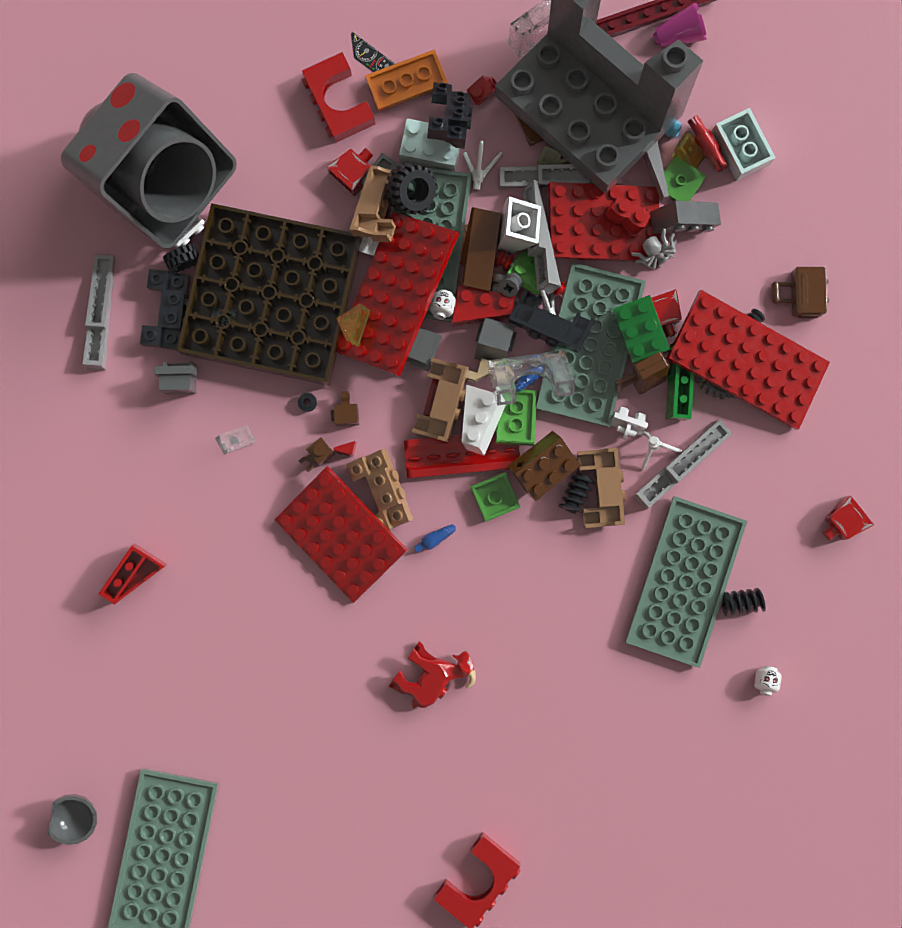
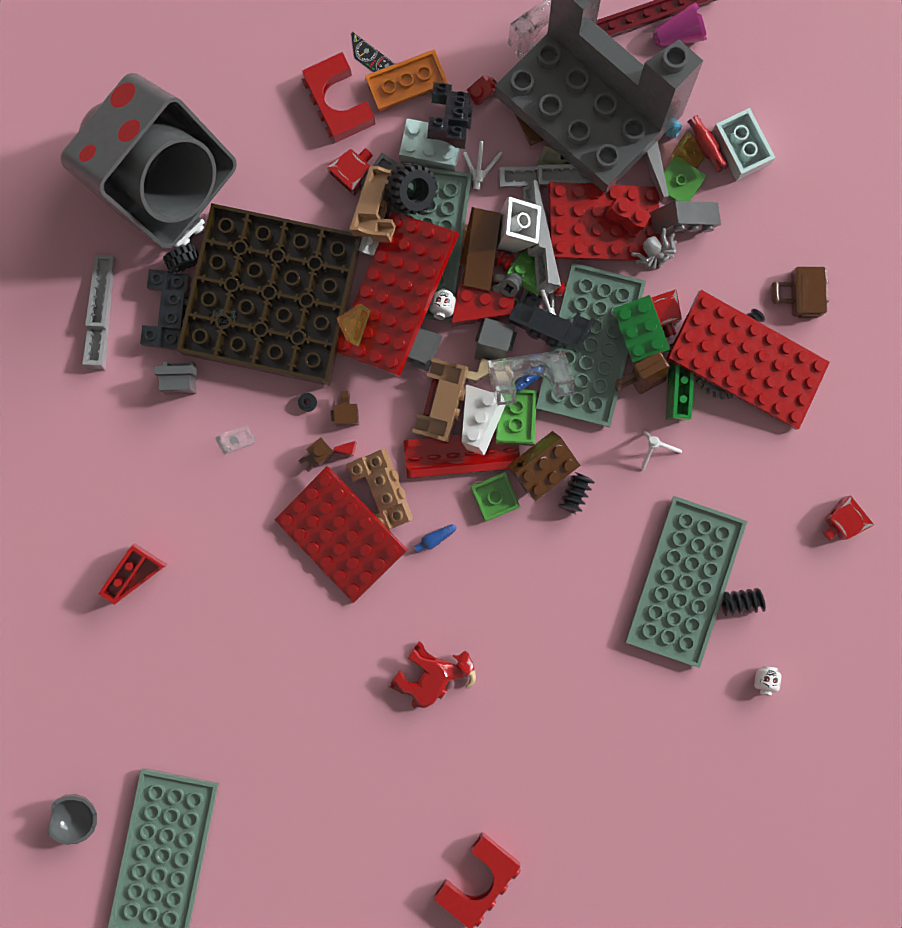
medium nougat bracket [577,447,626,528] -> none
white hips [611,406,648,440] -> none
light grey slope [633,420,732,510] -> none

